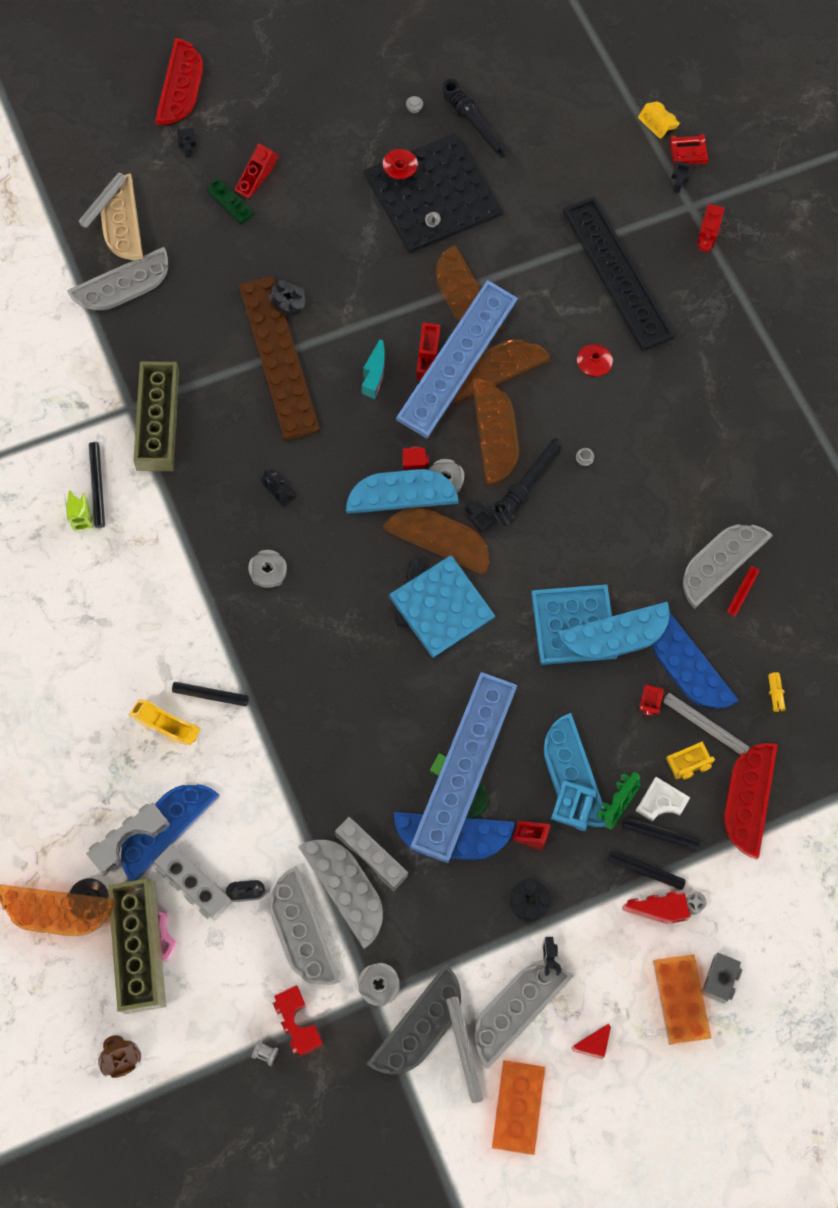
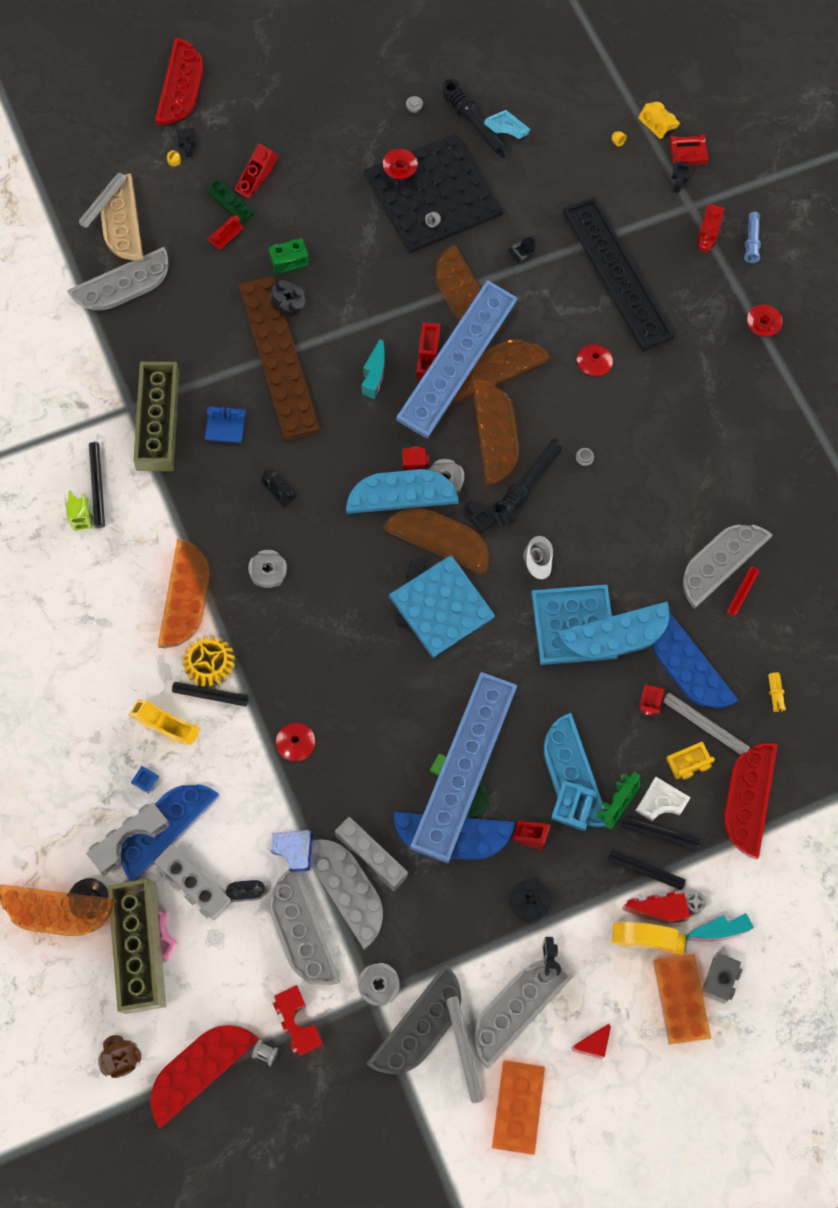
none -> blue plate [131,766,159,794]
none -> red plate [150,1025,259,1128]
none -> clear orange plate [158,539,210,648]
none -> yellow hinge [167,150,181,166]
none -> yellow gear [182,635,235,687]
none -> blue hinge [205,406,246,443]
none -> red hinge [207,215,244,250]
none -> green brick [268,238,309,274]
none -> clear blue tile [271,830,313,872]
none -> red dish [276,723,315,762]
none -> medium azure tile [484,110,530,139]
none -> black plate [508,237,536,264]
none -> light grey piece [523,536,553,579]
none -> yellow hinge [611,131,627,147]
none -> yellow arch [611,922,686,956]
none -> teal slope [686,913,754,942]
none -> medium blue pin [744,212,761,263]
none -> red dish [747,305,783,337]

